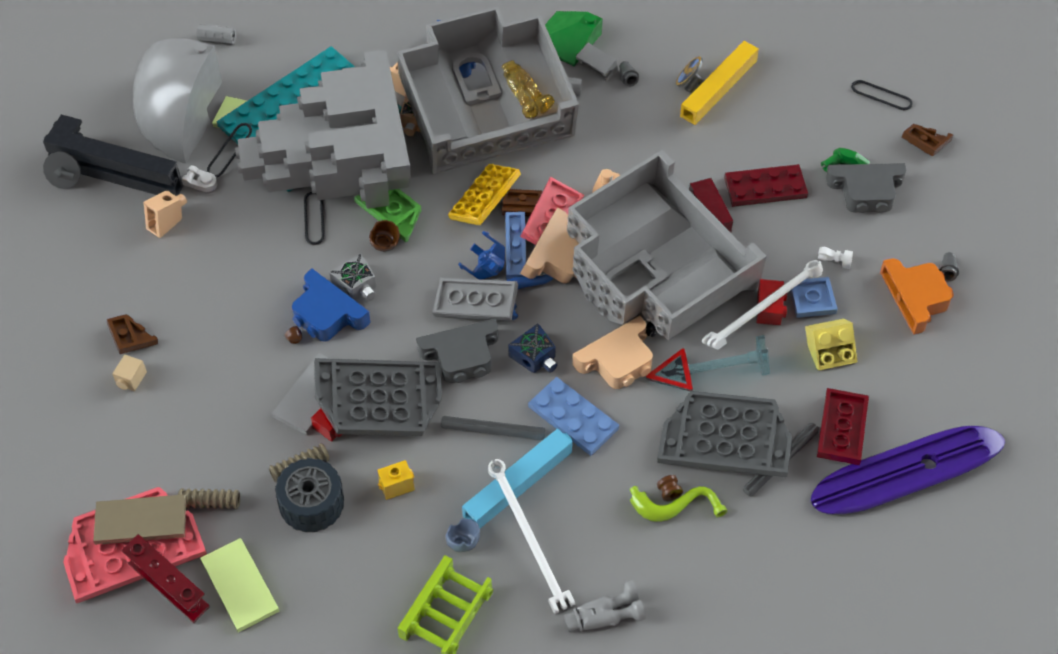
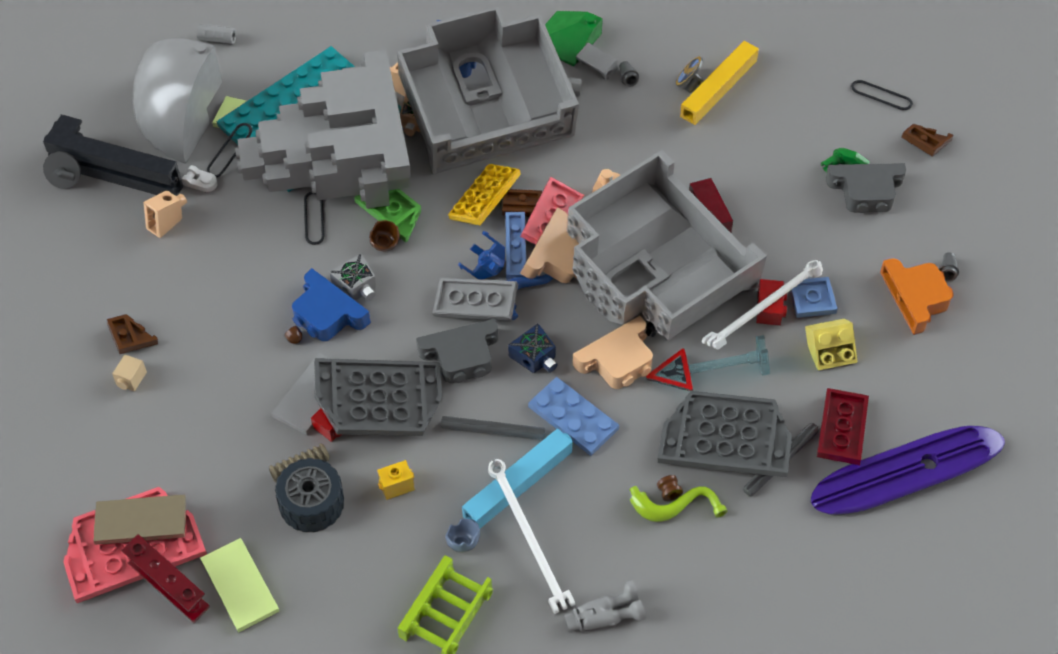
dark tan piece [178,488,240,509] -> none
clear yellow piece [501,60,555,119] -> none
dark red plate [724,164,808,207] -> none
white piece [818,247,853,269] -> none

